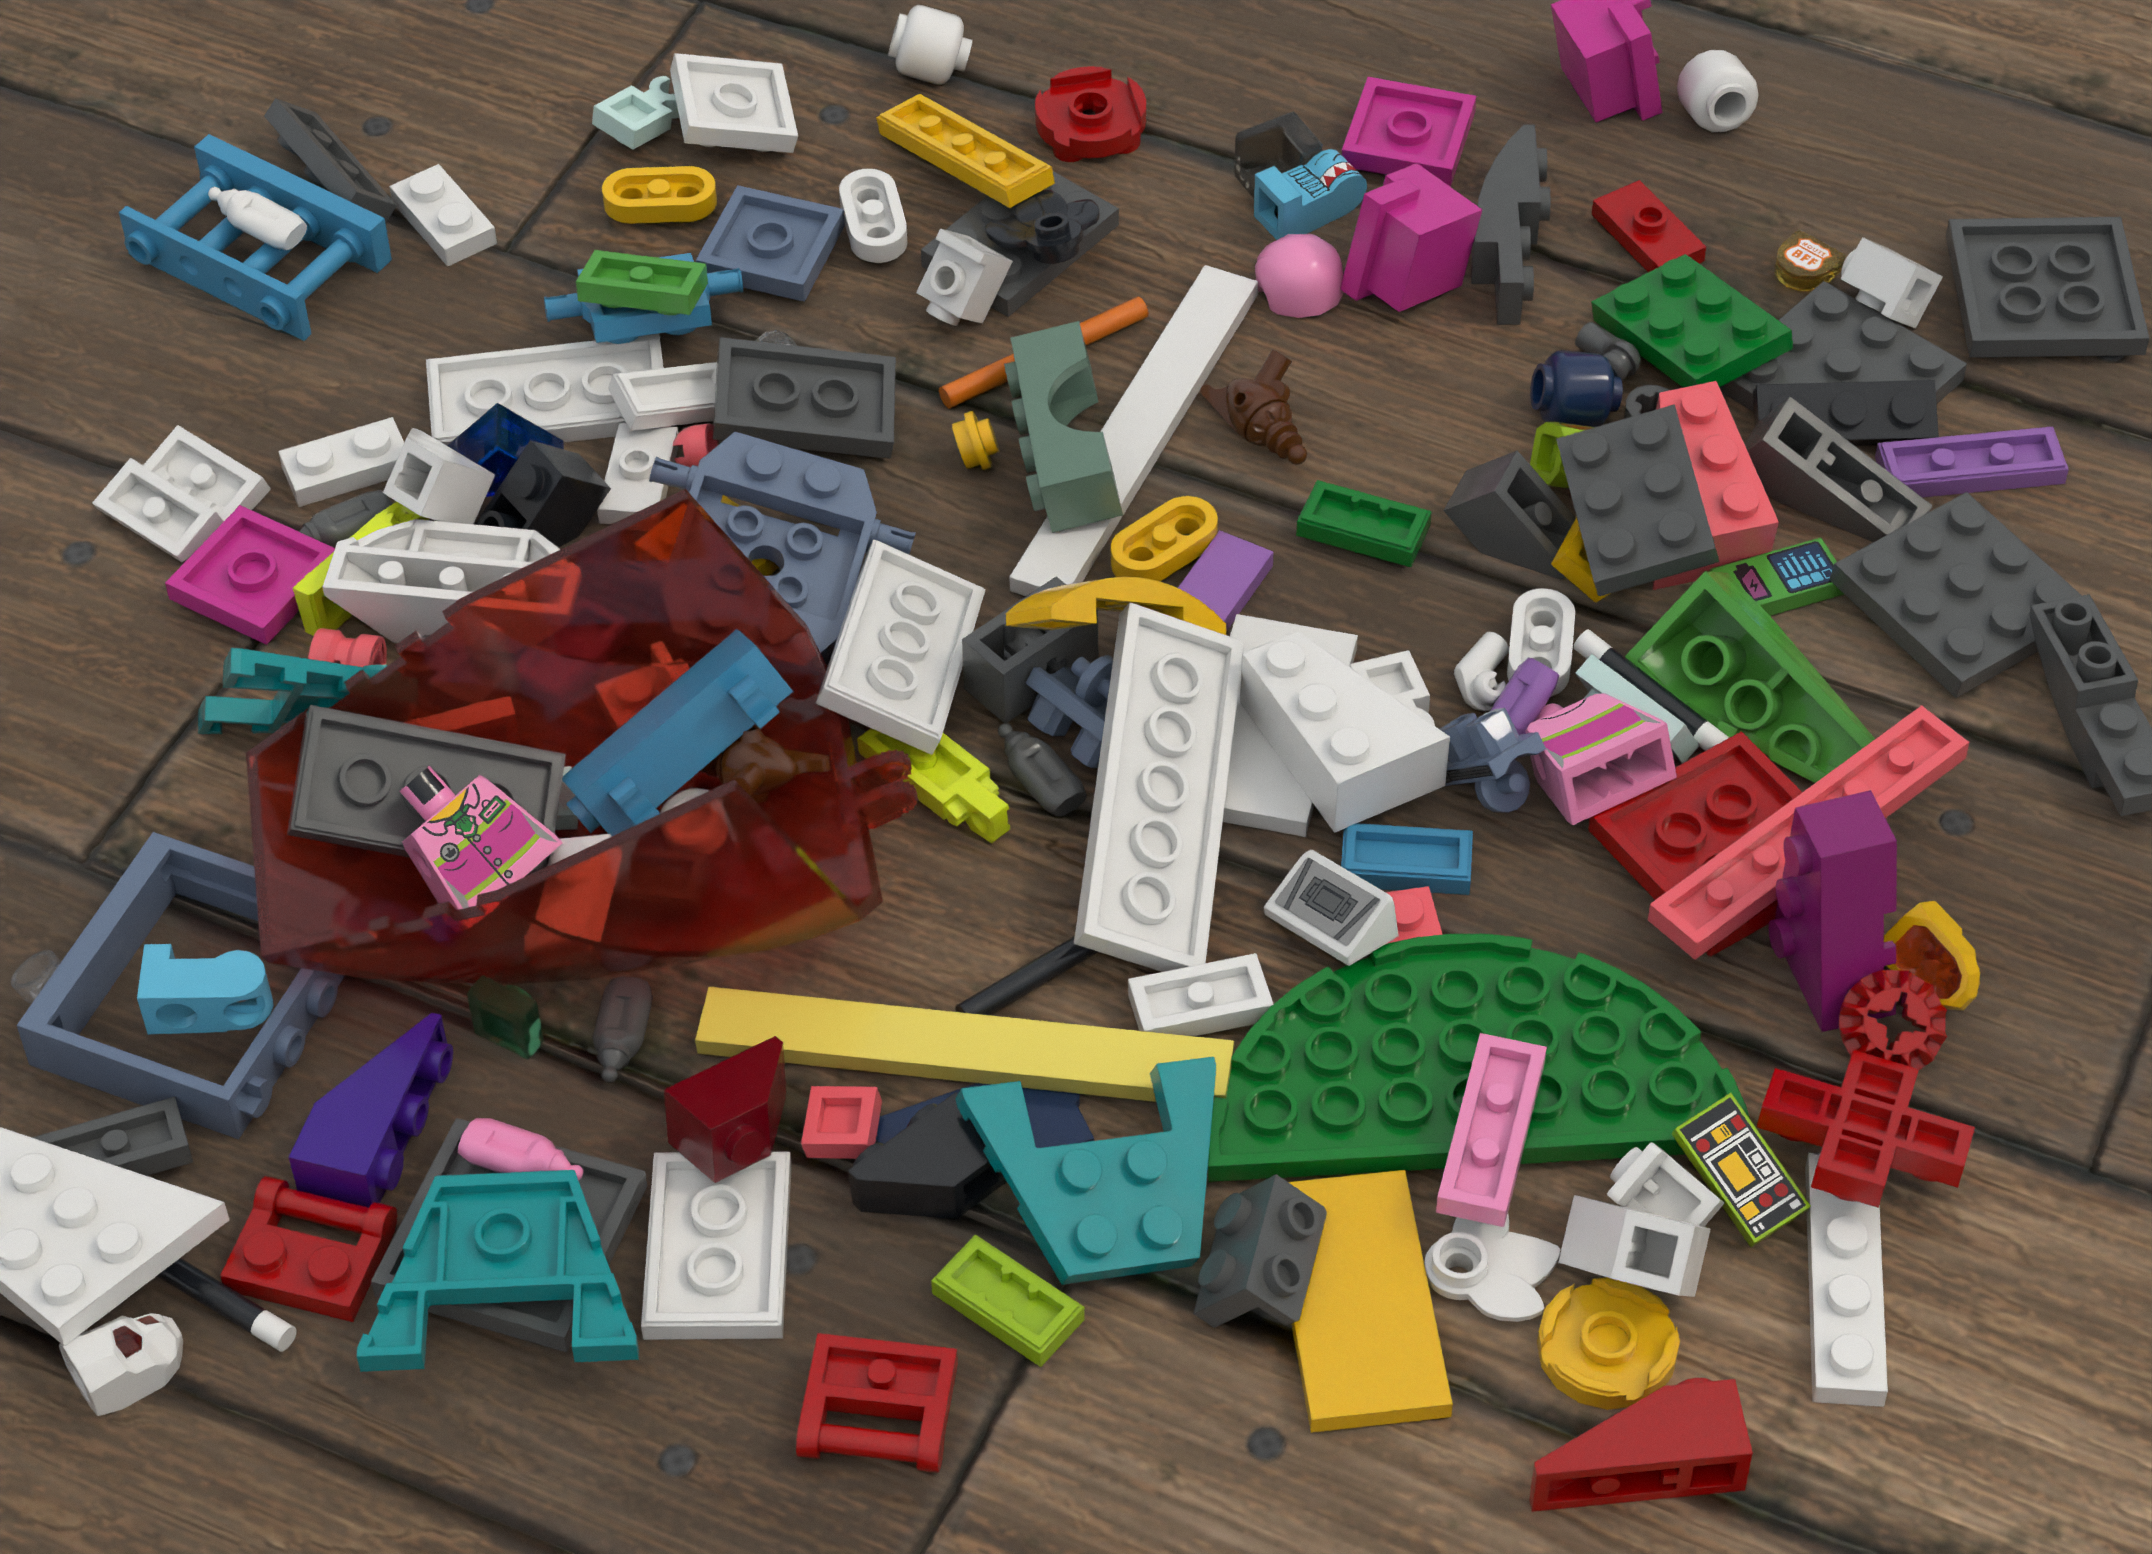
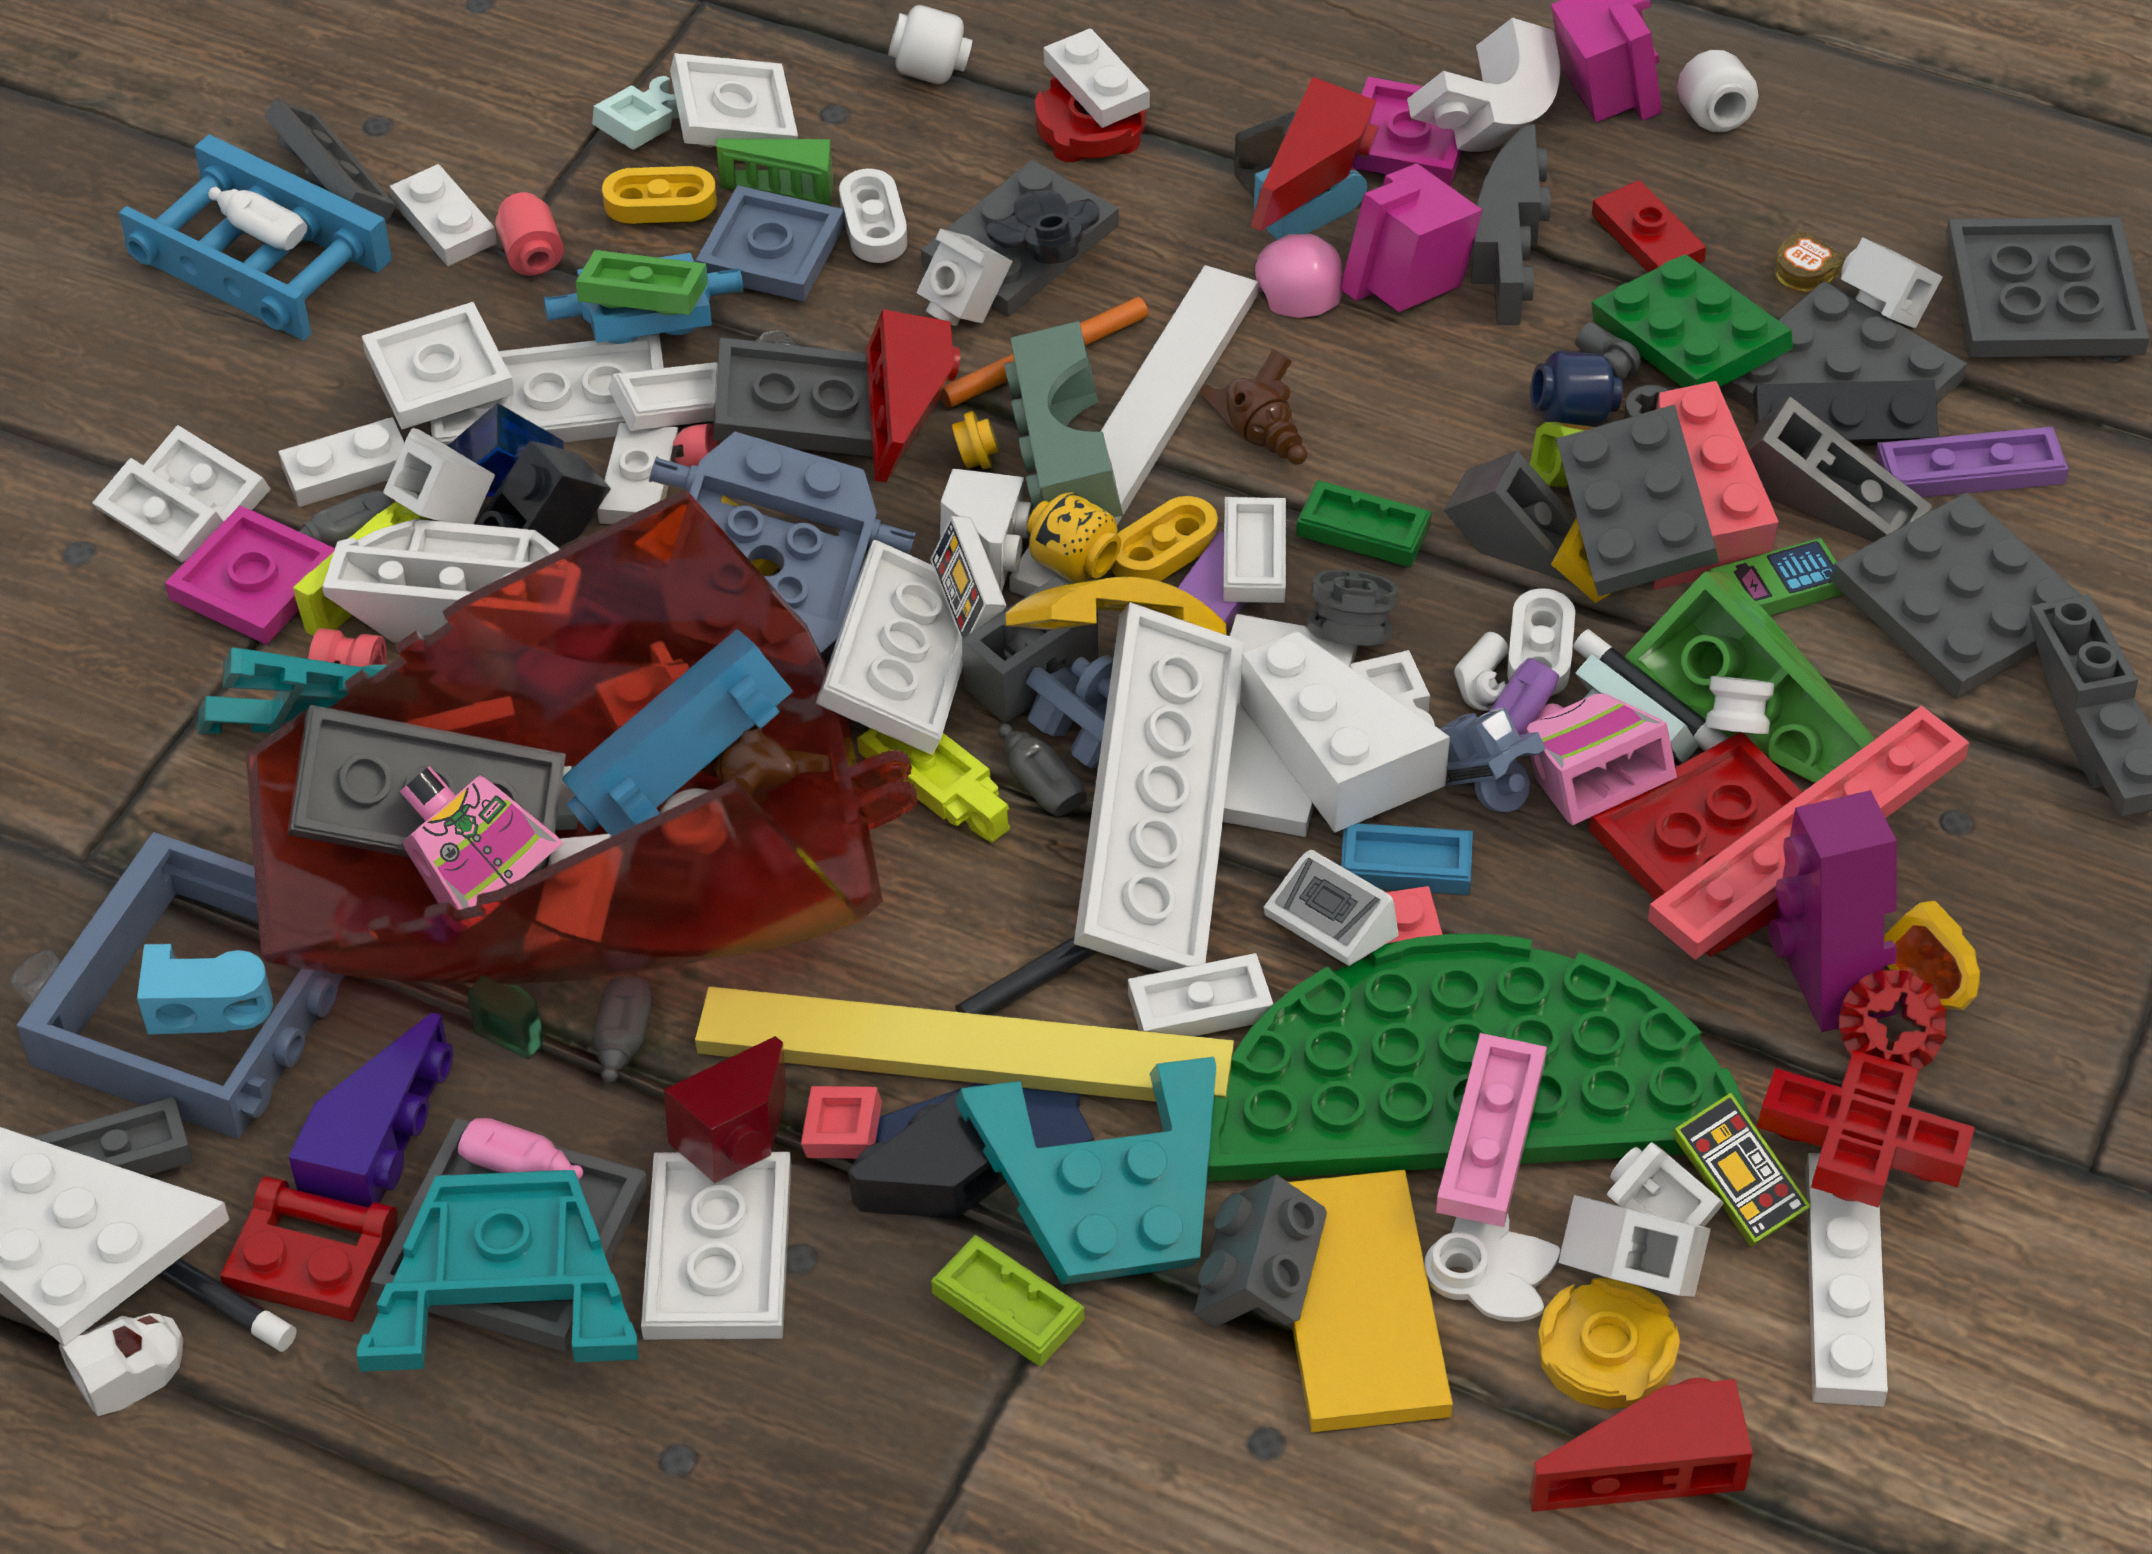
red plate [796,1333,958,1473] -> none
yellow tile [876,94,1055,208] -> none
none -> white plate [362,302,514,429]
none -> coral brick [495,192,564,276]
none -> bright green slope [716,139,833,206]
none -> red slope [866,309,960,483]
none -> tile [930,516,1006,641]
none -> white slope [940,469,1033,592]
none -> yellow head [1027,492,1121,583]
none -> white plate [1044,28,1150,128]
none -> white tile [1223,497,1286,603]
none -> red slope [1250,77,1379,231]
none -> dark grey wheel [1307,569,1399,646]
none -> white arch [1407,18,1560,152]
none -> white wheel [1705,676,1774,734]

